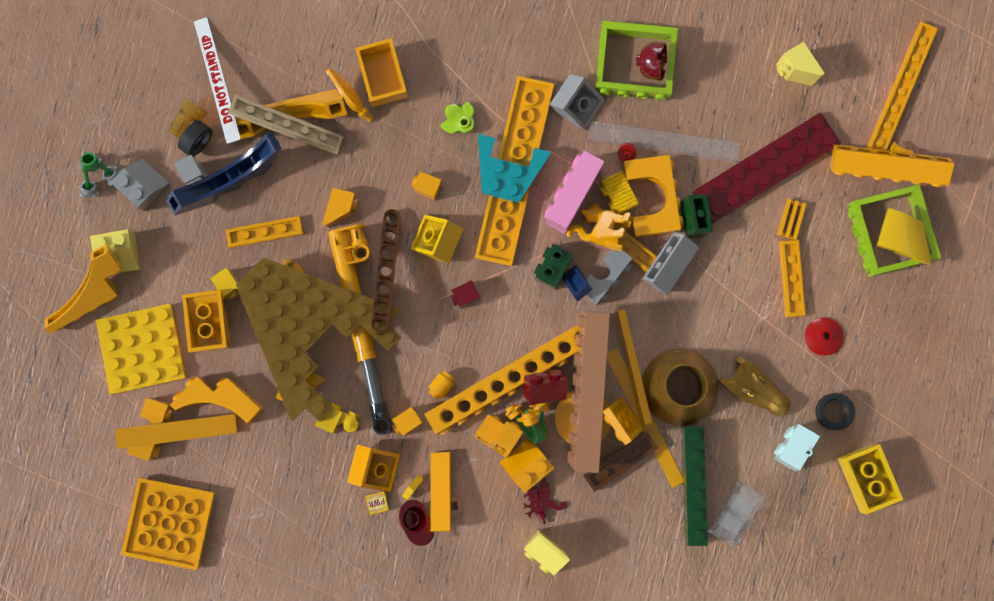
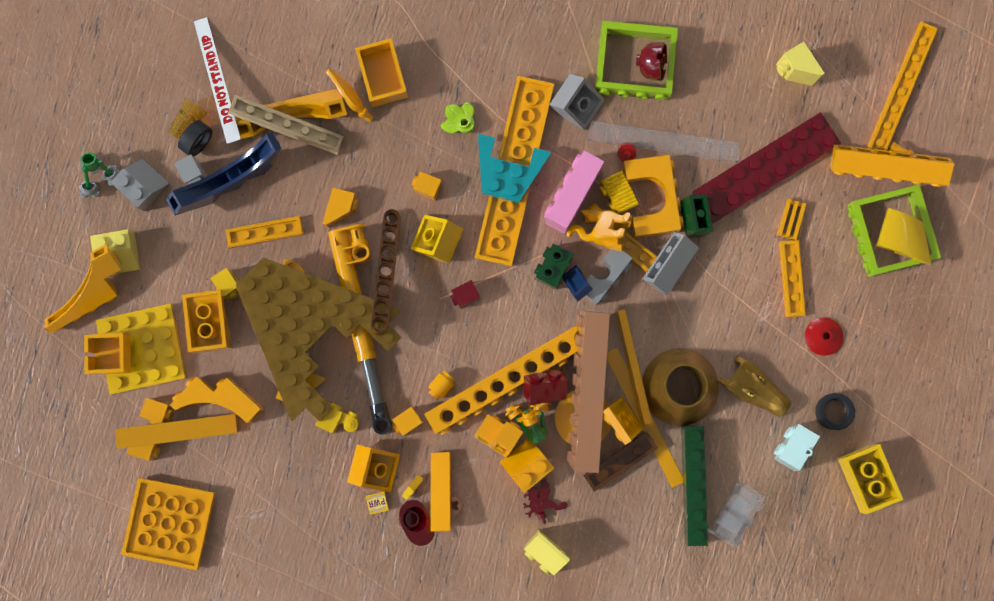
none -> light orange piece [84,333,131,375]

